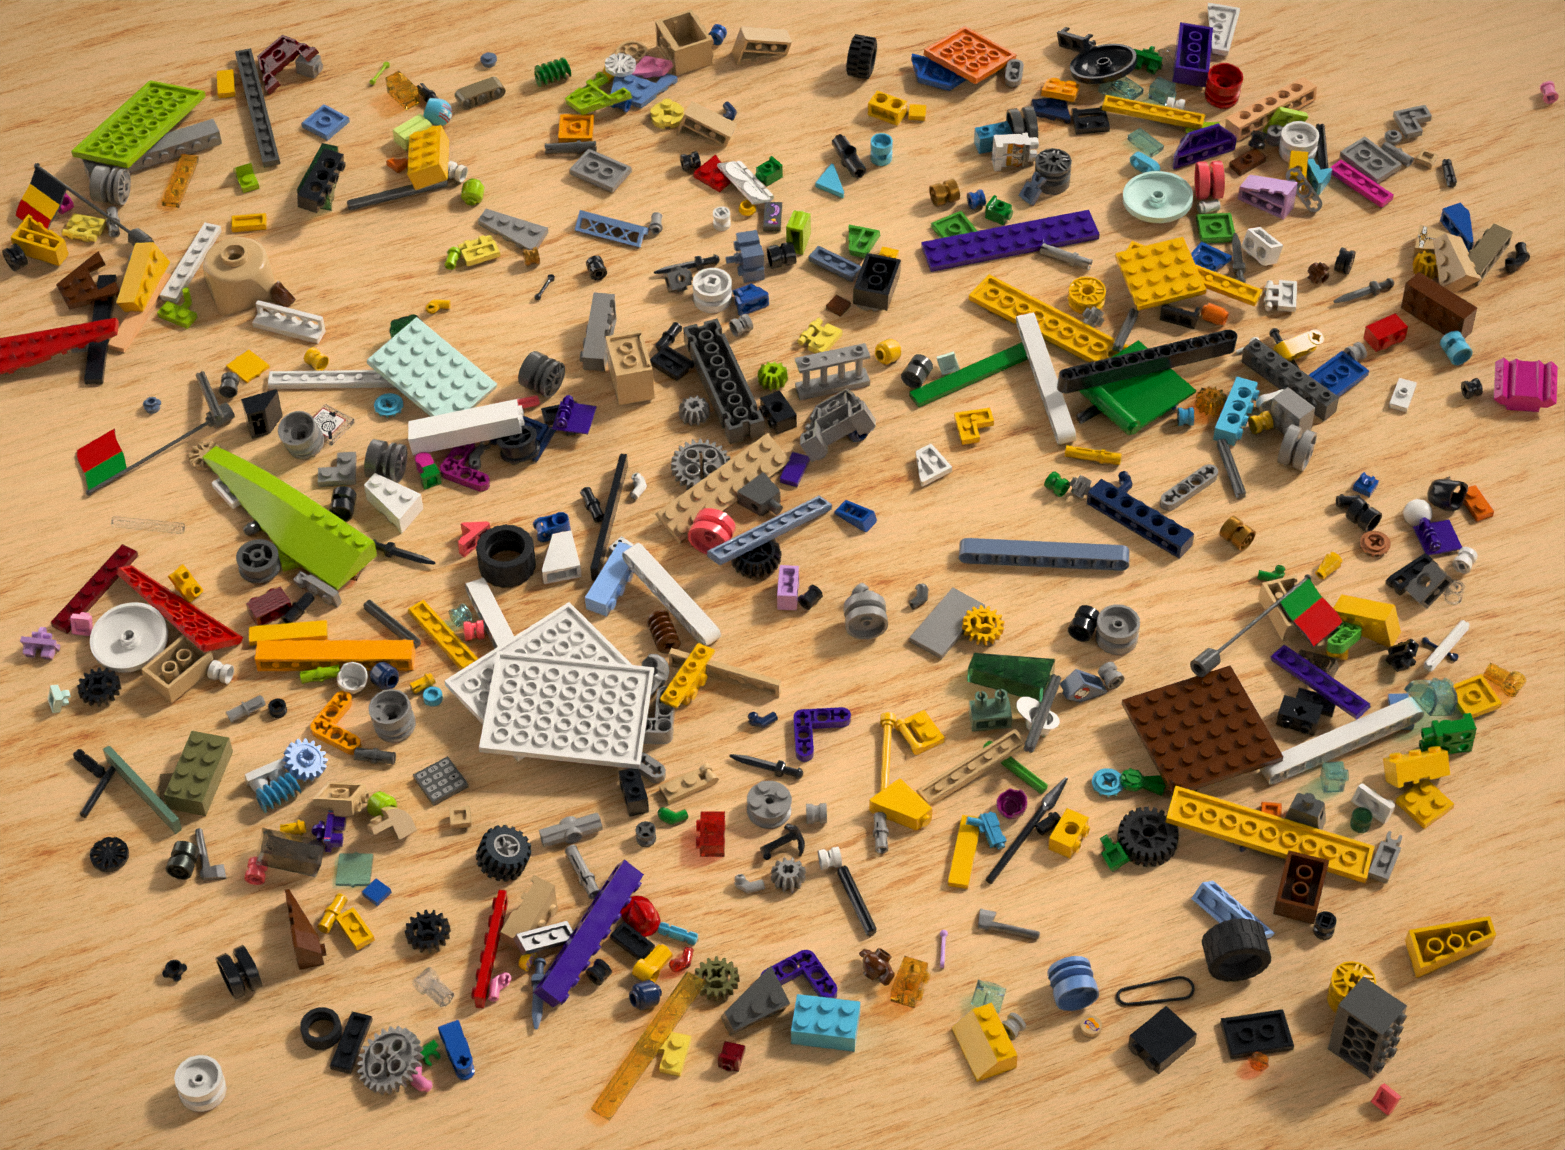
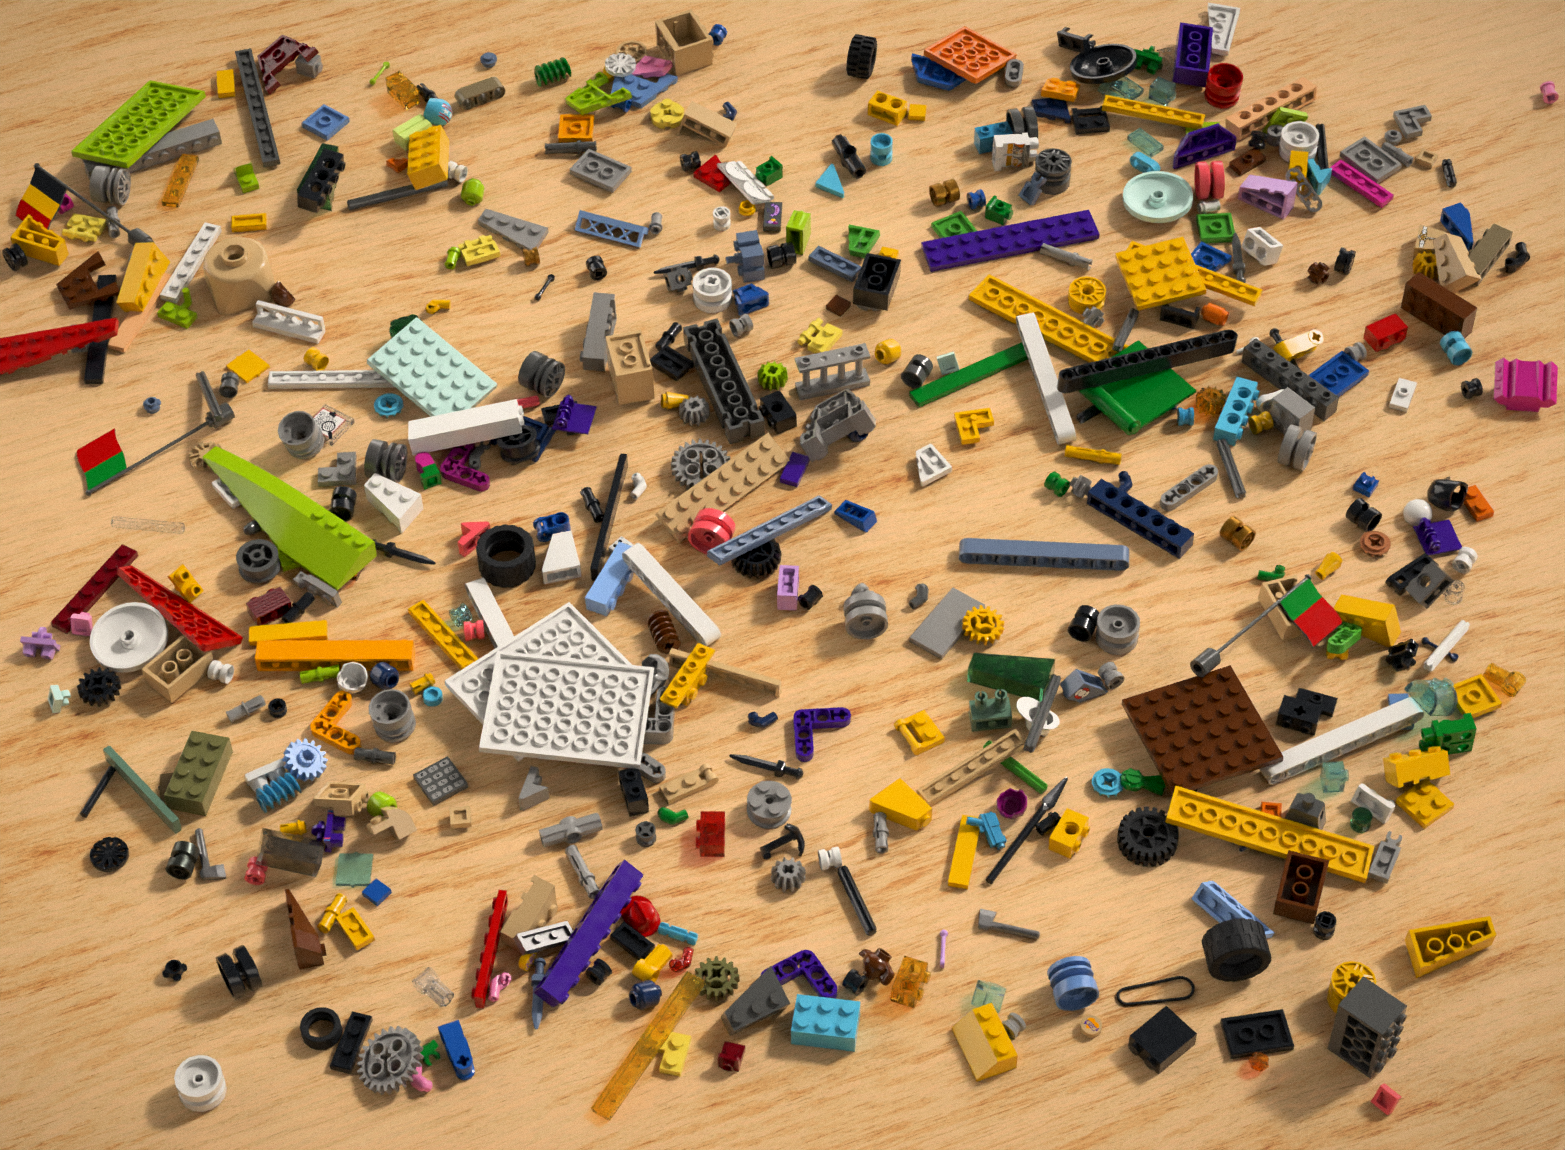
black axle [73,749,105,778] -> none
black slope [241,389,283,439] -> none
dark grey axle [363,600,421,649] -> none
black gear [405,909,451,953] -> none
black wheel [476,825,531,882] -> none
tan wedge [731,26,792,65] -> none
light grey arm [734,874,765,893] -> none
dark grey torso [737,472,783,516] -> none
light grey wheel [806,803,827,824] -> none
yellow piece [880,712,896,791] -> none
green plate [1100,834,1130,872] -> none
white wheel [1166,97,1185,110] -> none
white plate [1263,280,1297,312] -> none
dark purple tile [1270,645,1371,720] -> none
clear smoke slope [1298,649,1338,677] -> none
dark grey sword [1333,278,1394,303] -> none
black pin [1336,494,1361,509] -> none
none -> light grey slope [518,766,549,811]
none -> yellow cone [661,391,688,410]
none -> black wheel [842,969,869,995]

